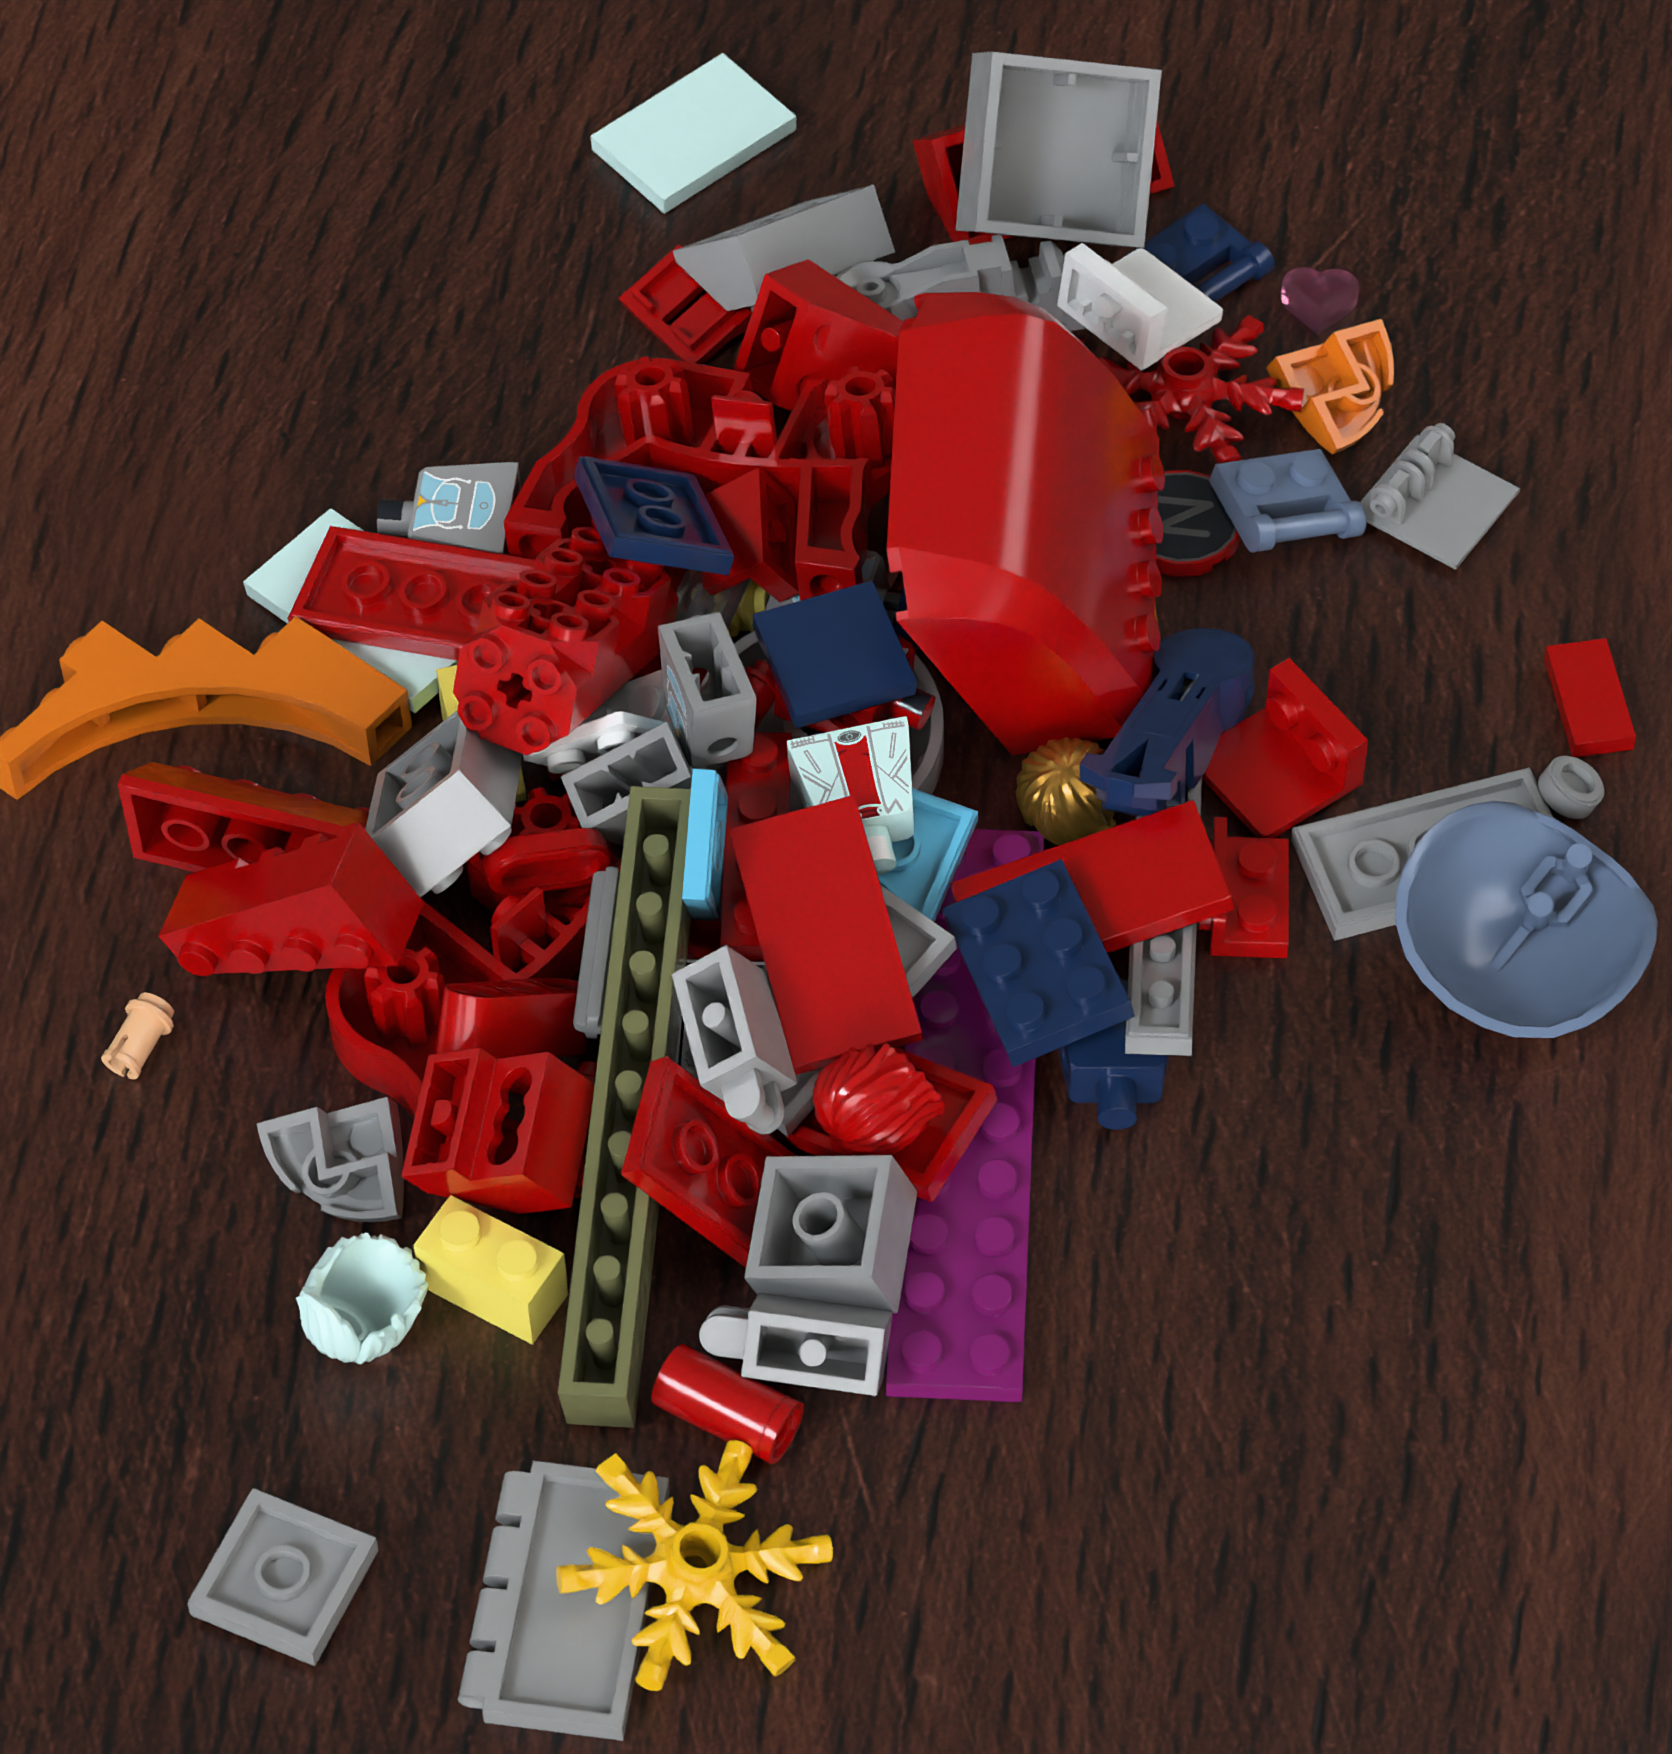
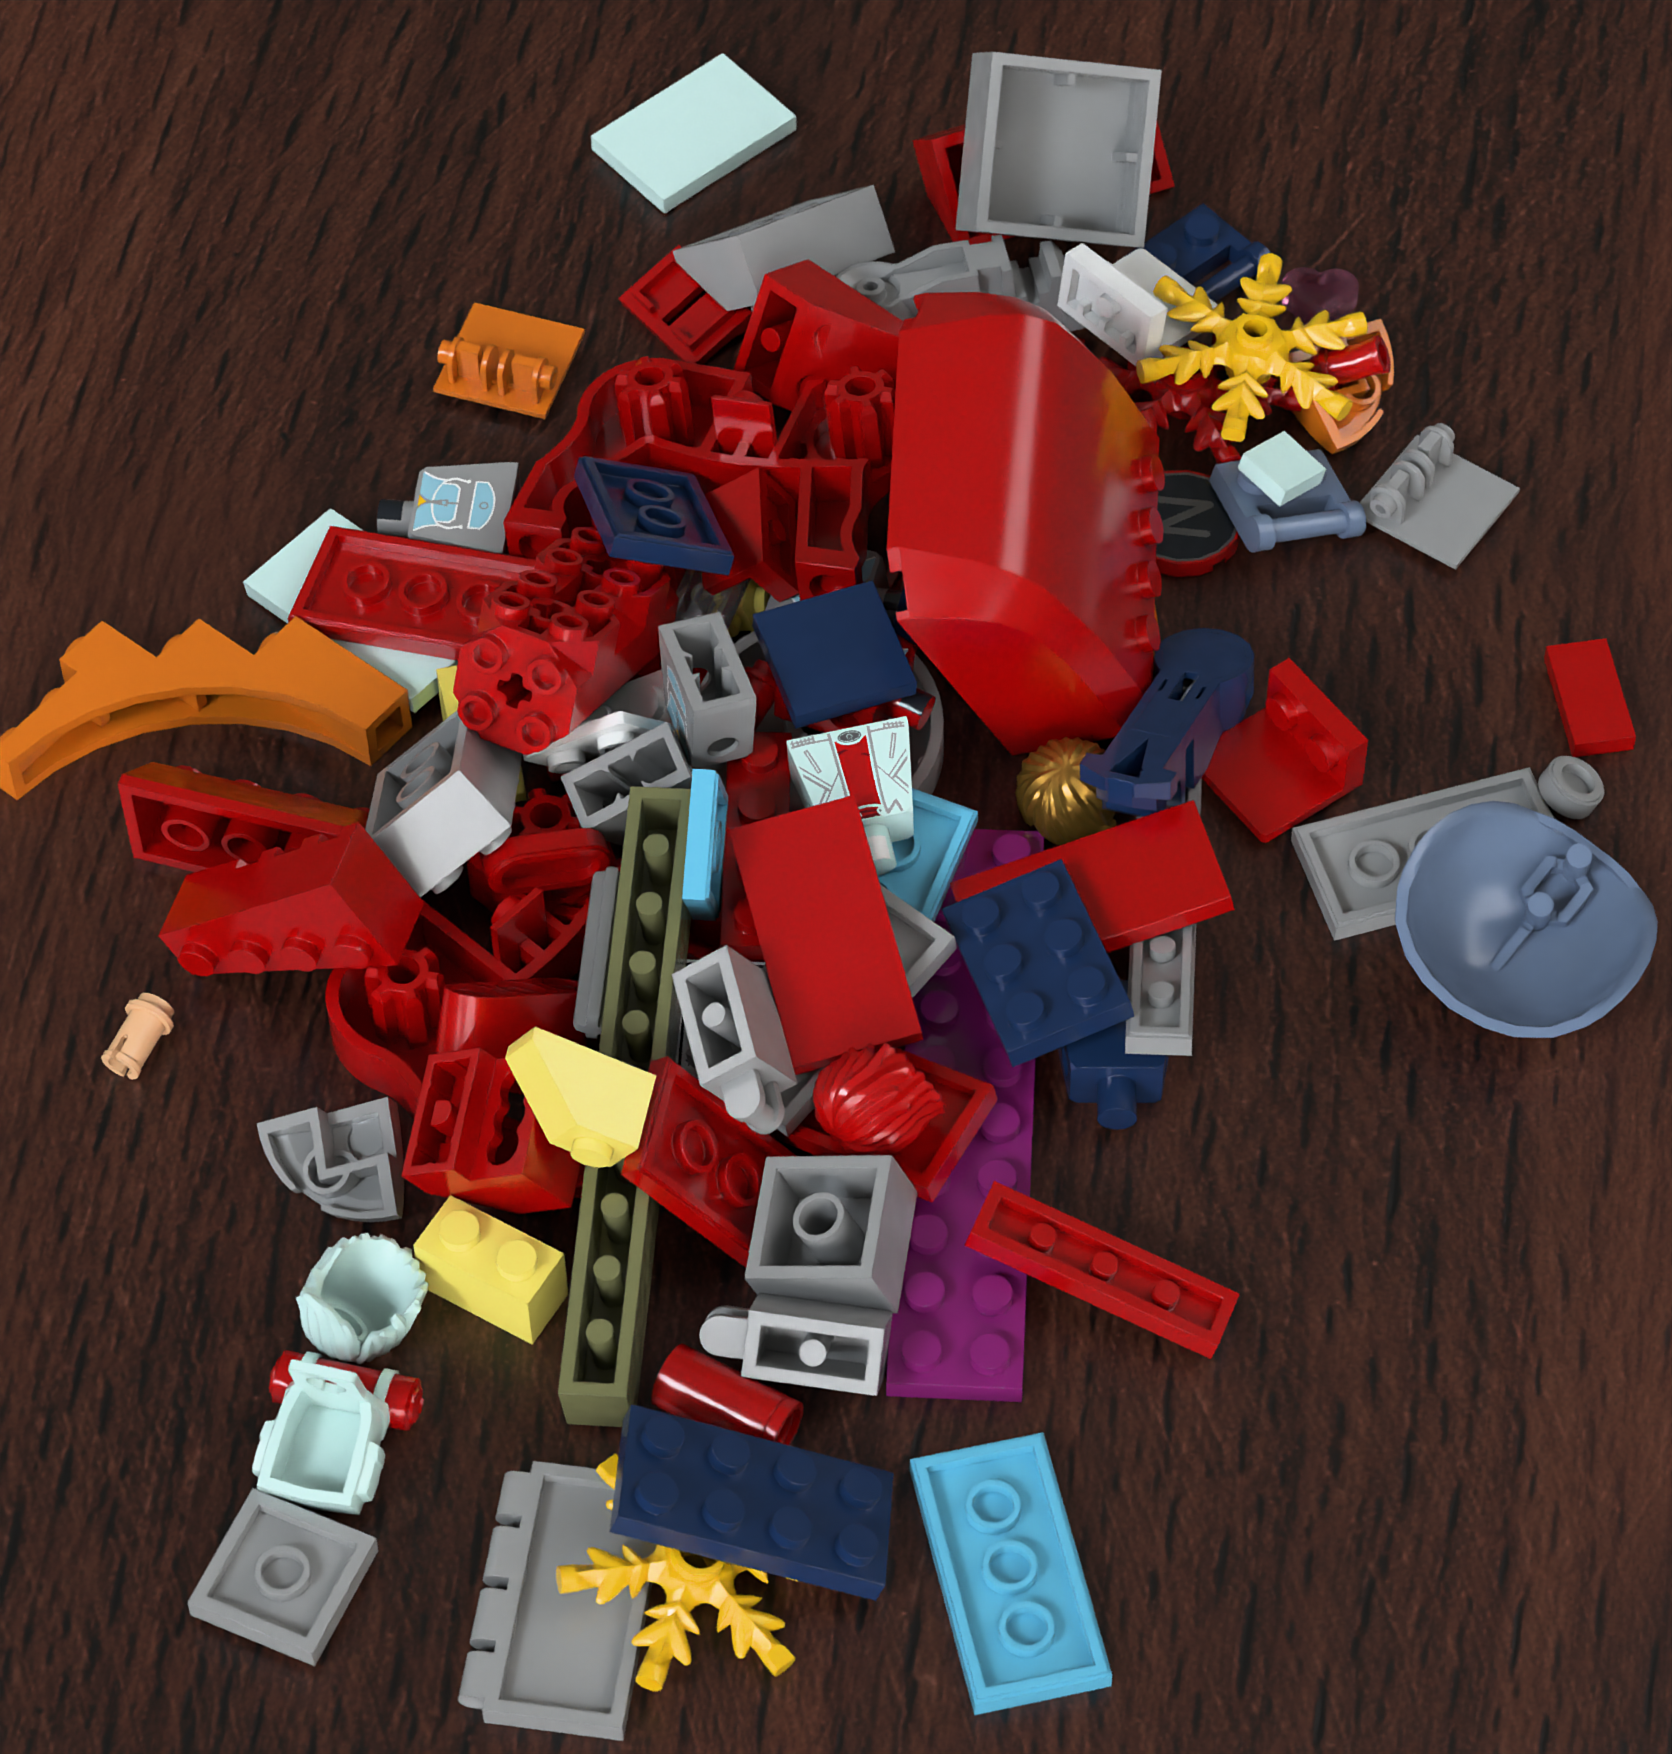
red bracket [1198,817,1289,958] -> none
none -> light aqua piece [252,1350,424,1515]
none -> orange hinge [433,302,585,419]
none -> light yellow slope [505,1027,656,1167]
none -> dark blue plate [610,1404,893,1601]
none -> medium azure tile [910,1432,1112,1715]
none -> red plate [964,1181,1240,1359]
none -> yellow piece [1136,253,1368,442]
none -> light aqua tile [1238,431,1326,507]
none -> red pin [1310,335,1391,391]

